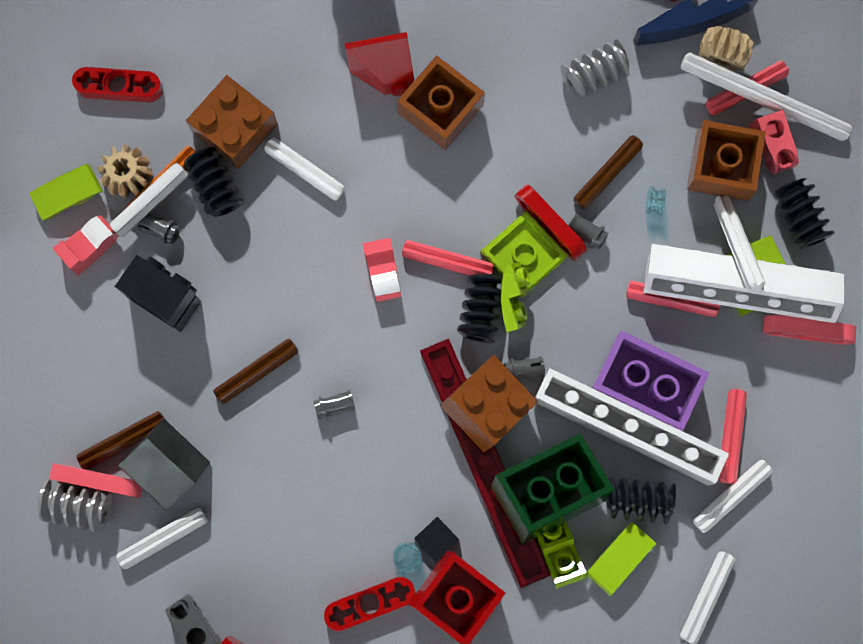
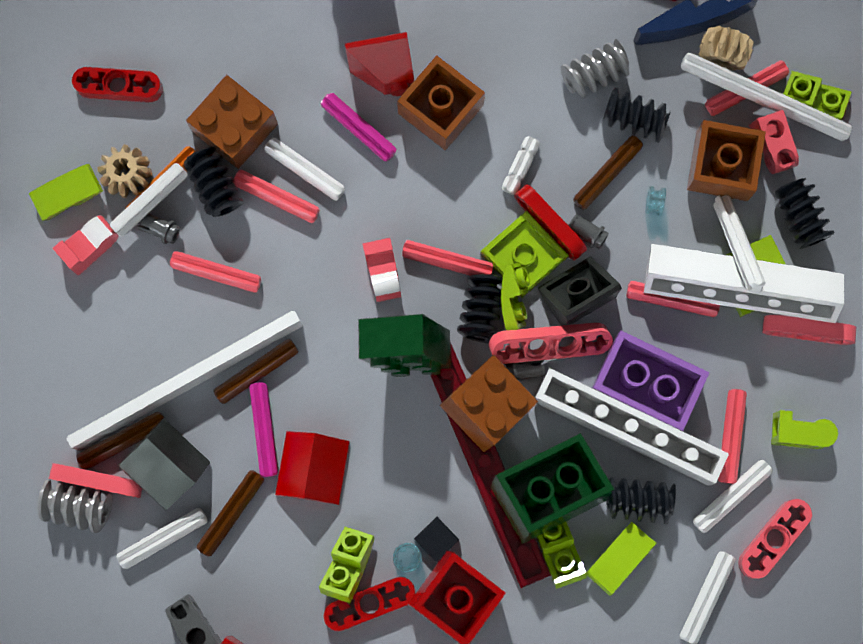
black piece [114,255,201,333] -> none
dark grey pin [313,390,355,421] -> none
none -> white tile [66,311,303,451]
none -> coral axle [170,251,261,293]
none -> reddish brown axle [196,470,264,557]
none -> coral axle [233,170,320,223]
none -> dark pink axle [249,382,278,477]
none -> red slope [275,431,350,505]
none -> lime slope [319,527,375,603]
none -> dark pink axle [321,93,397,161]
none -> dark green brick [358,314,451,377]
none -> coral beam [489,322,613,364]
none -> white axle [502,136,540,195]
none -> pearl dark grey slope [538,256,622,326]
none -> black piece [602,87,671,143]
none -> coral beam [738,499,812,579]
none -> lime leg [771,410,838,449]
none -> lime slope [783,71,852,121]

